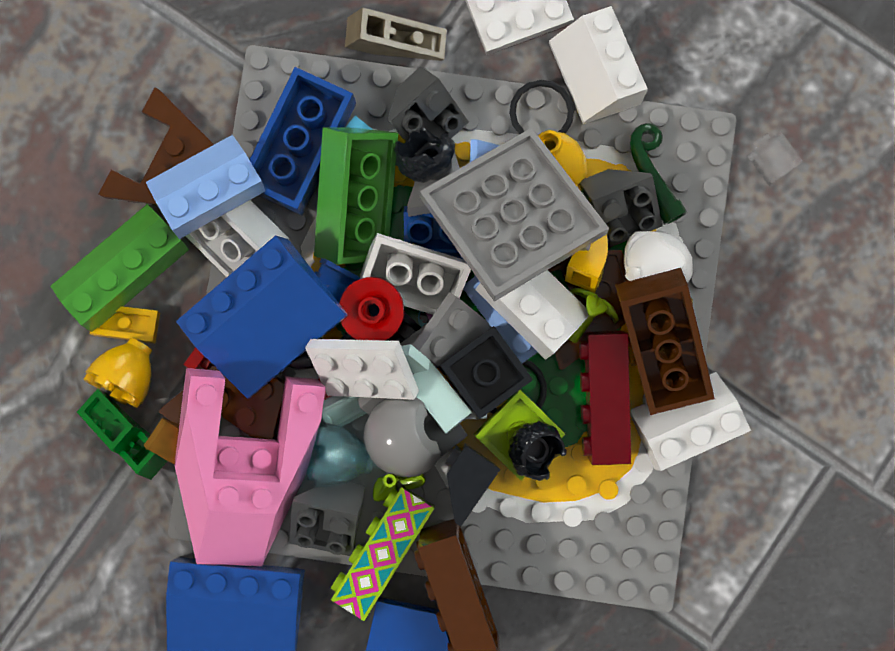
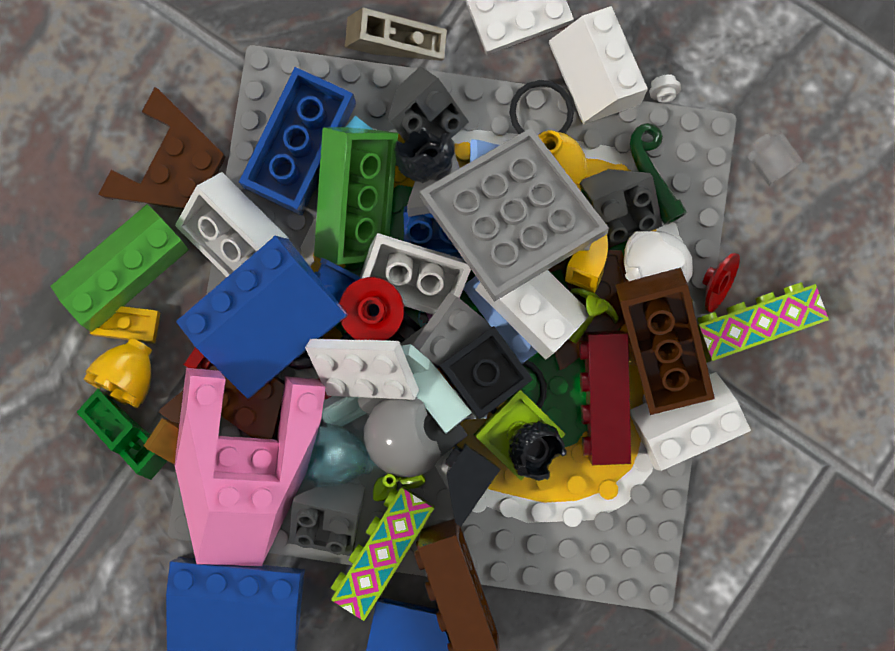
light blue slope [146,135,265,239] -> none
none -> white plate [649,75,681,103]
none -> brick [697,282,829,363]
none -> red dish [702,253,740,312]

